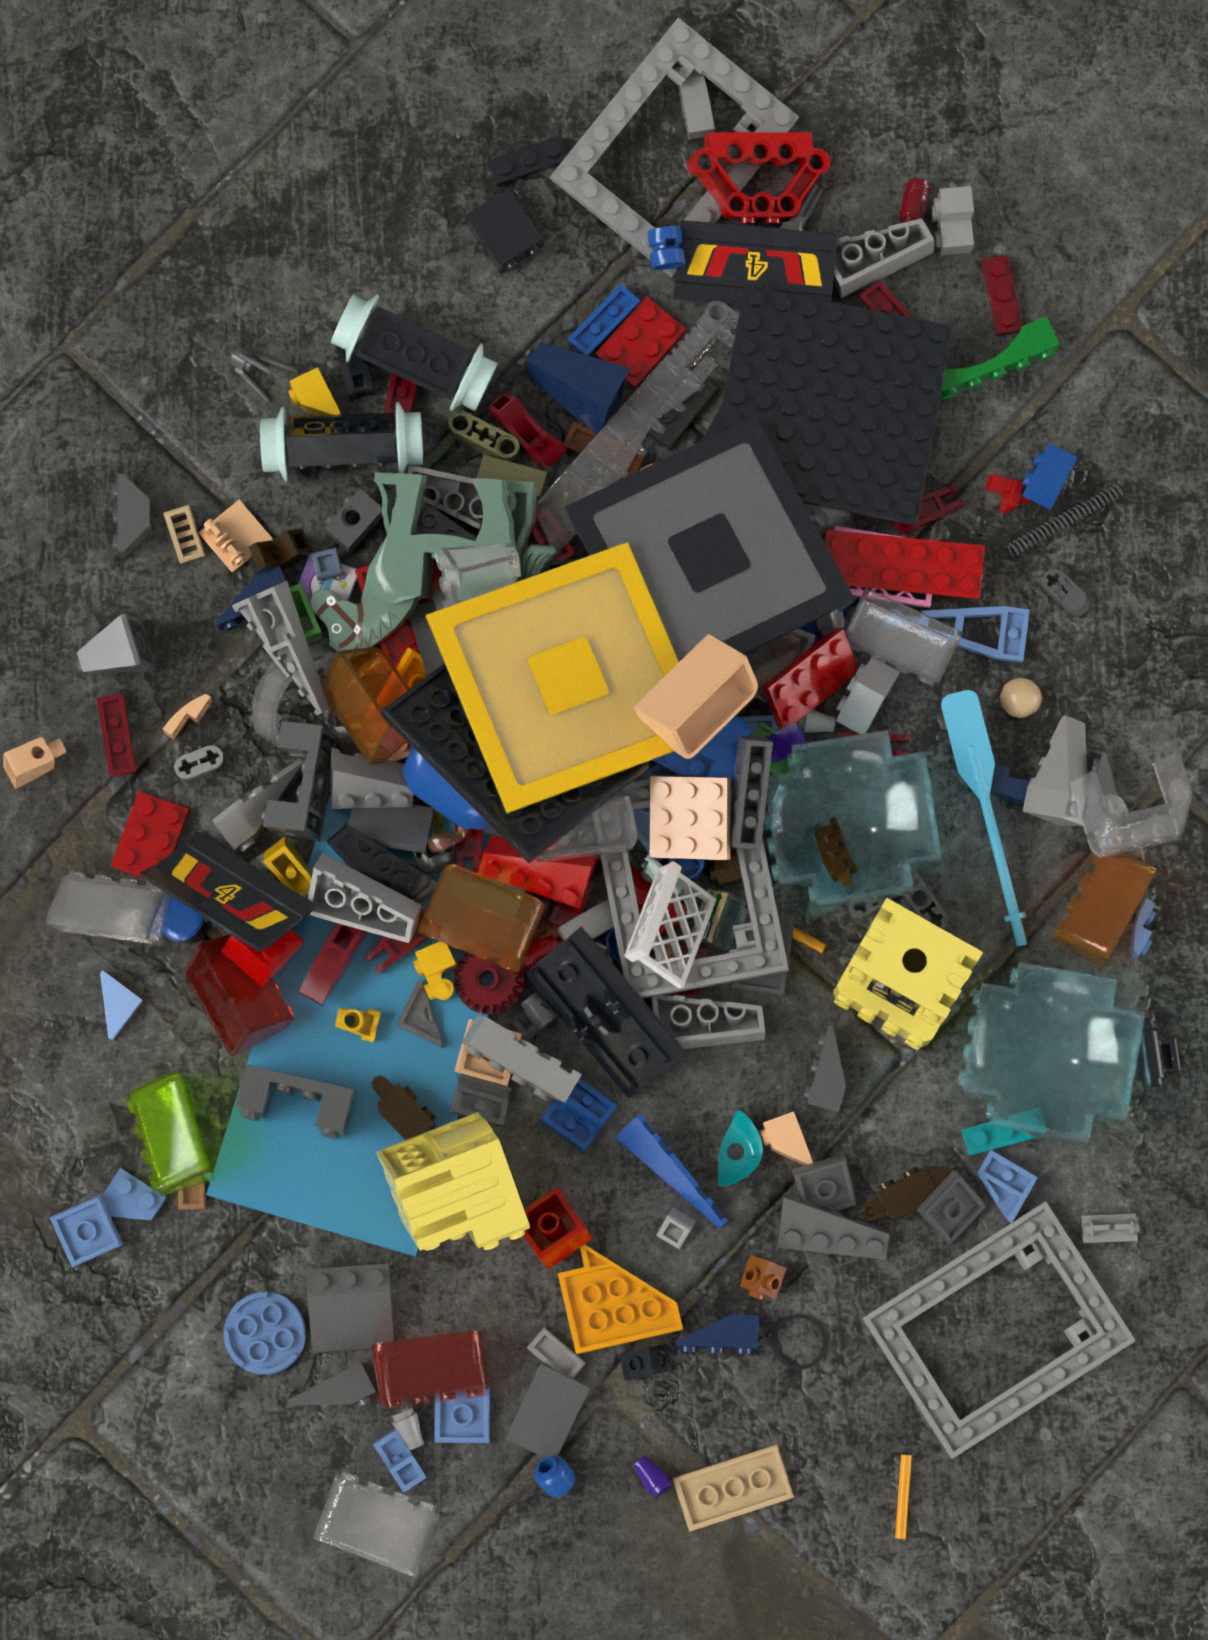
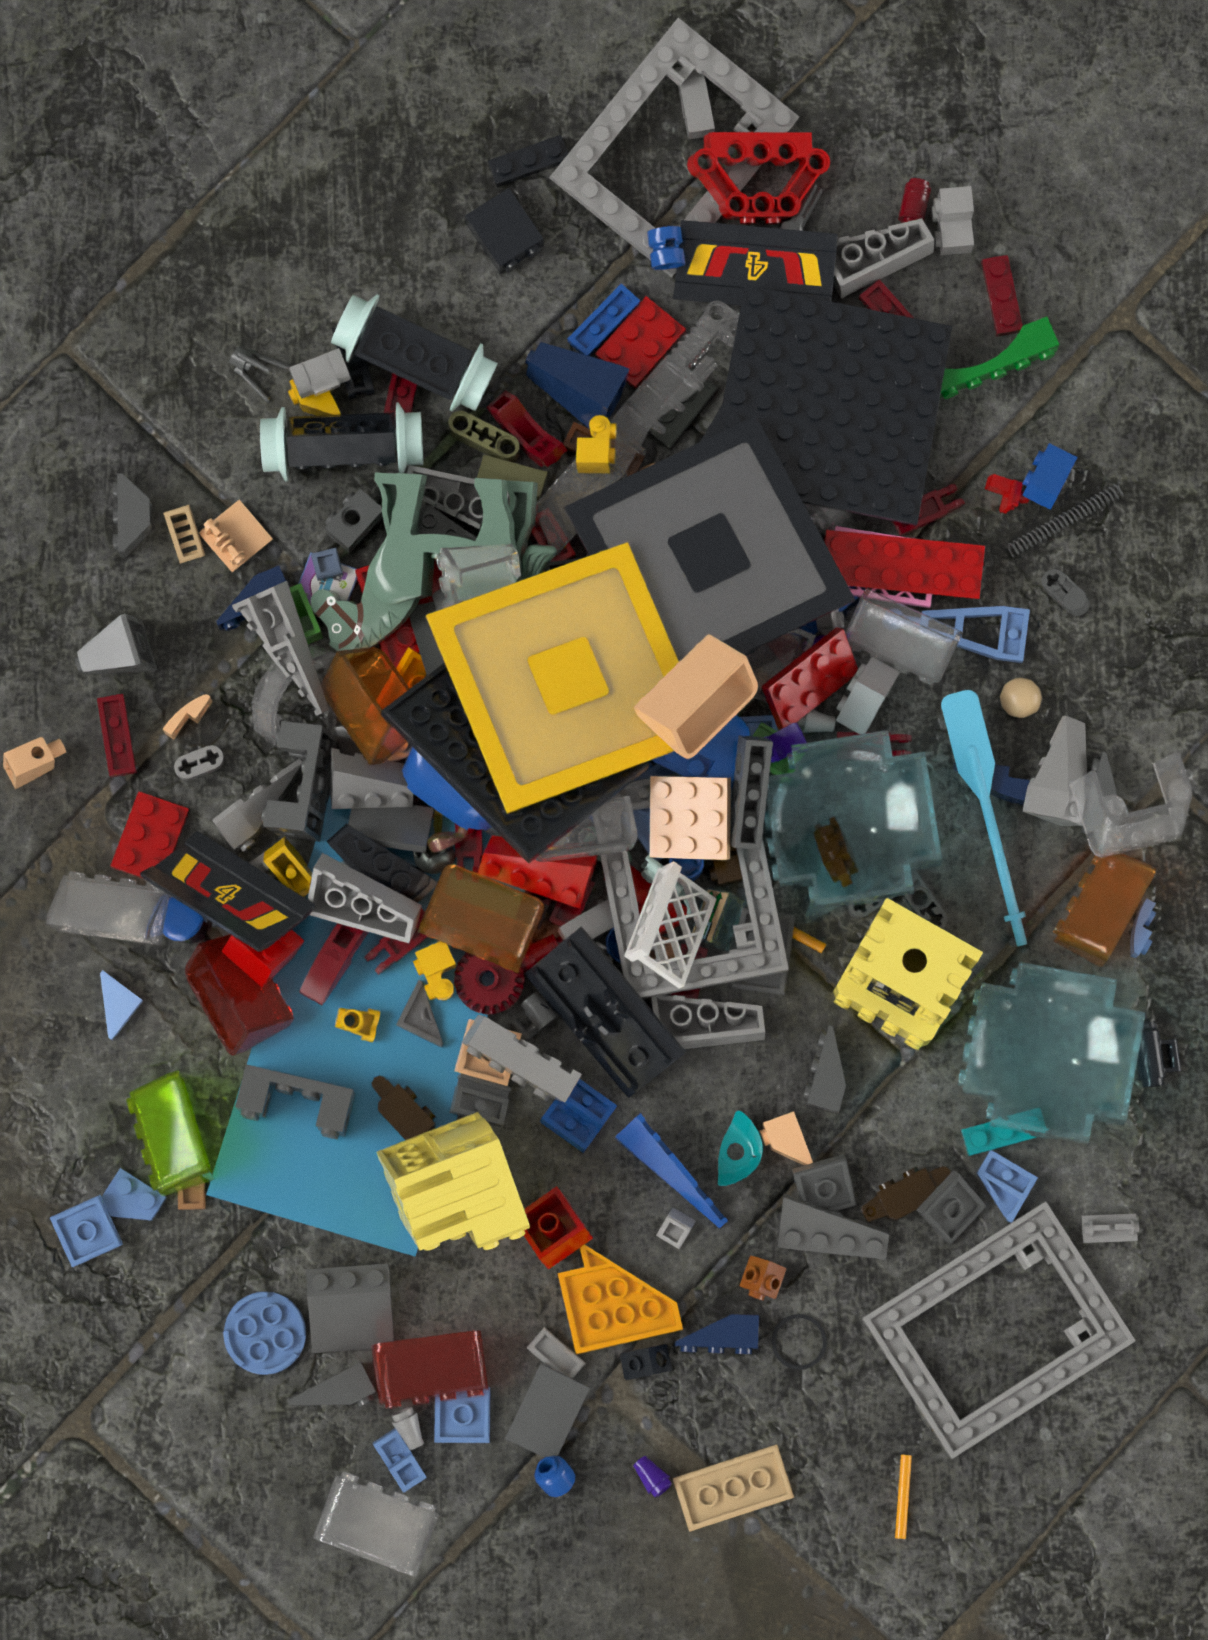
dark brown brick [248,529,313,571] -> none
none -> light grey piece [289,348,351,399]
none -> yellow brick [576,415,617,473]

